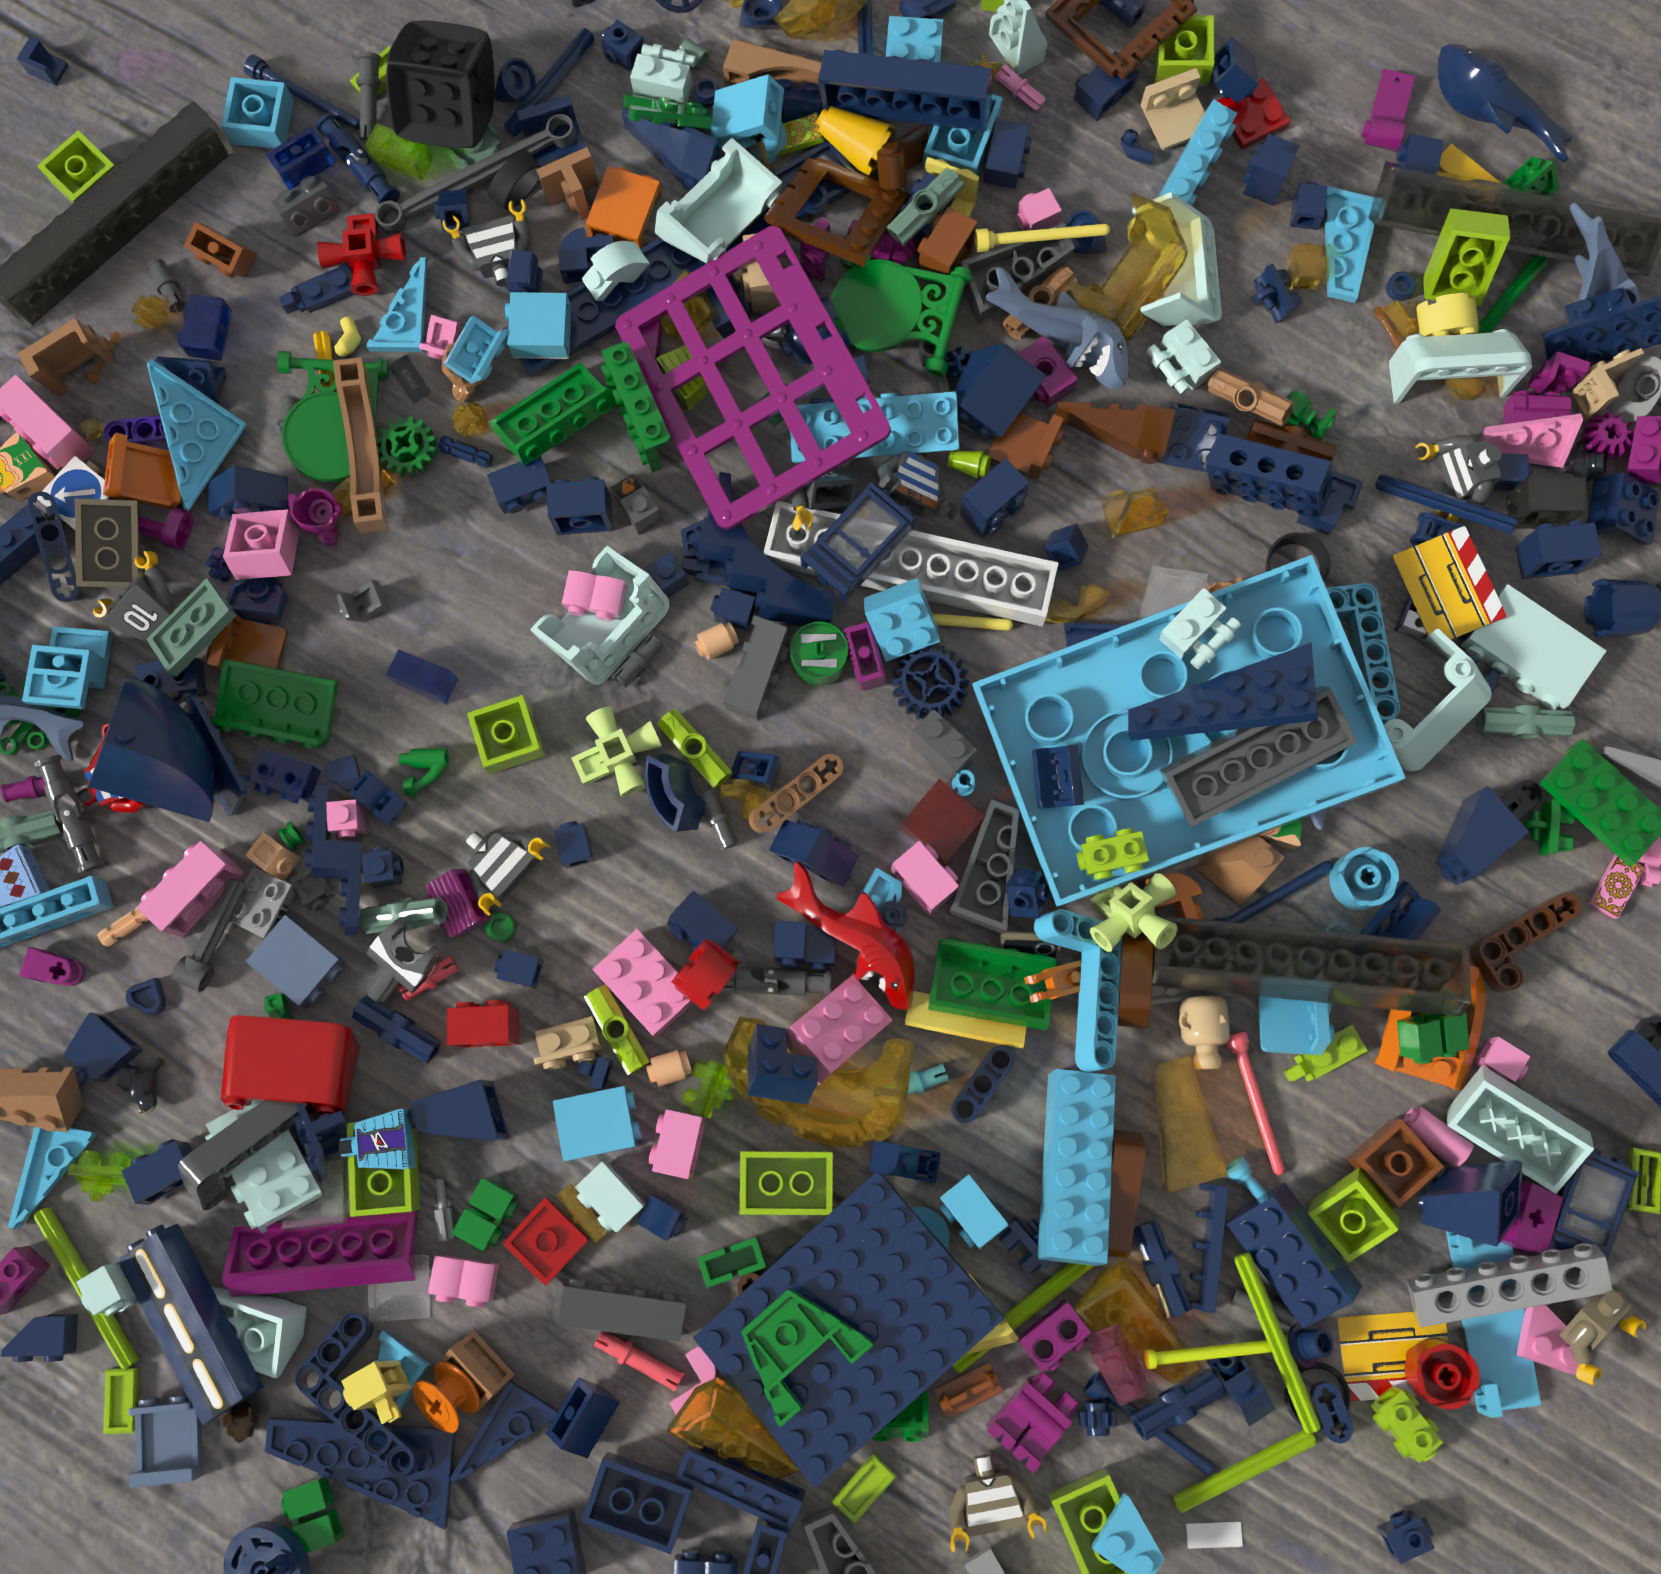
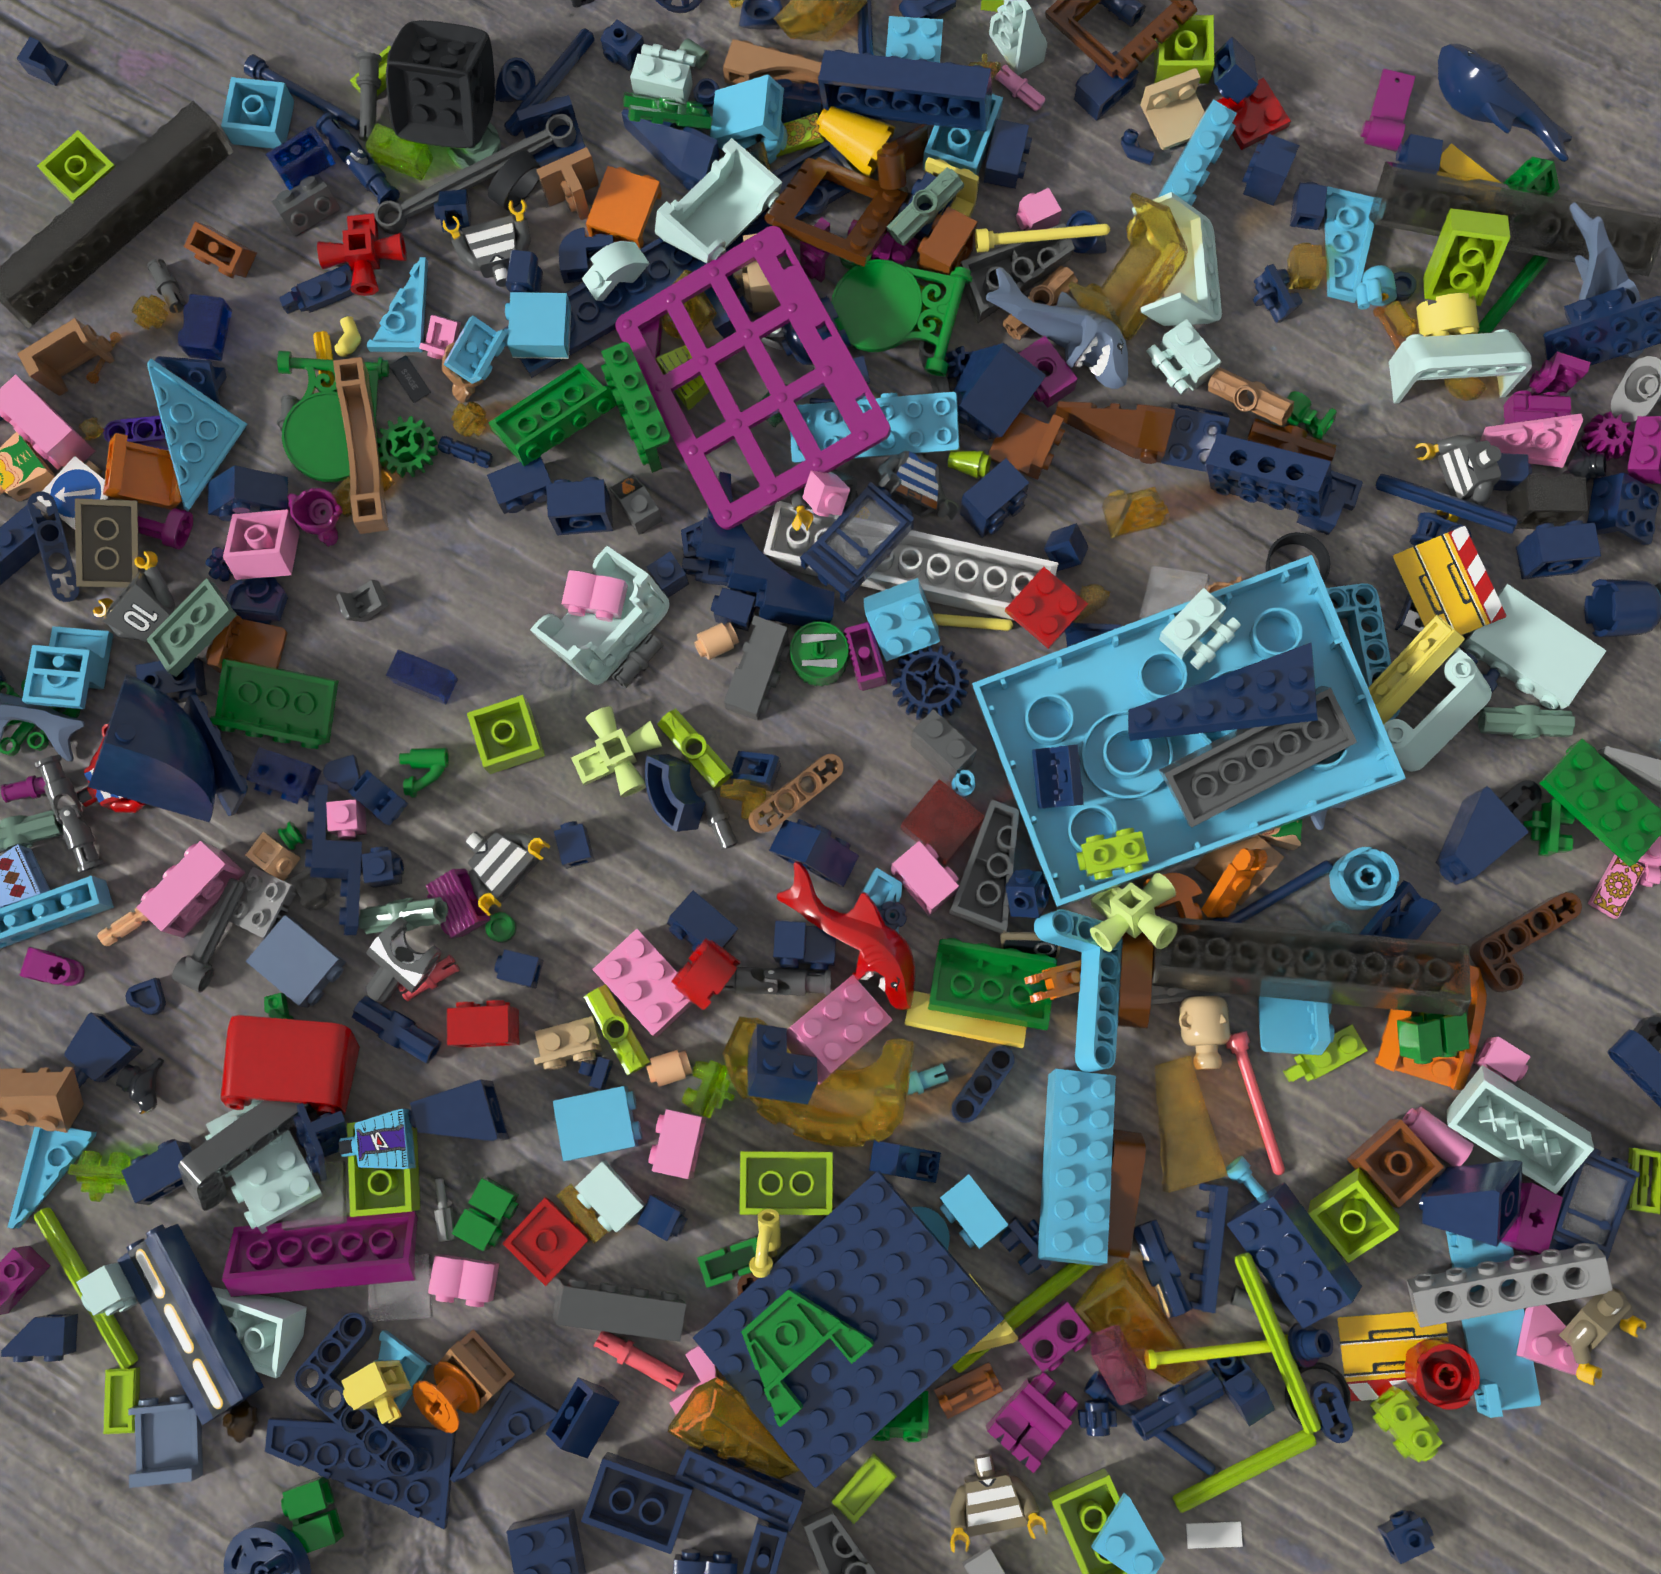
tan bracket [1569,348,1644,422] -> none
none -> light yellow plant [749,1209,781,1278]
none -> bright pink brick [802,470,850,517]
none -> red plate [1005,567,1088,649]
none -> orange hinge [1201,848,1268,917]
none -> medium azure piece [1356,265,1397,310]
none -> light yellow slope [1368,615,1465,725]

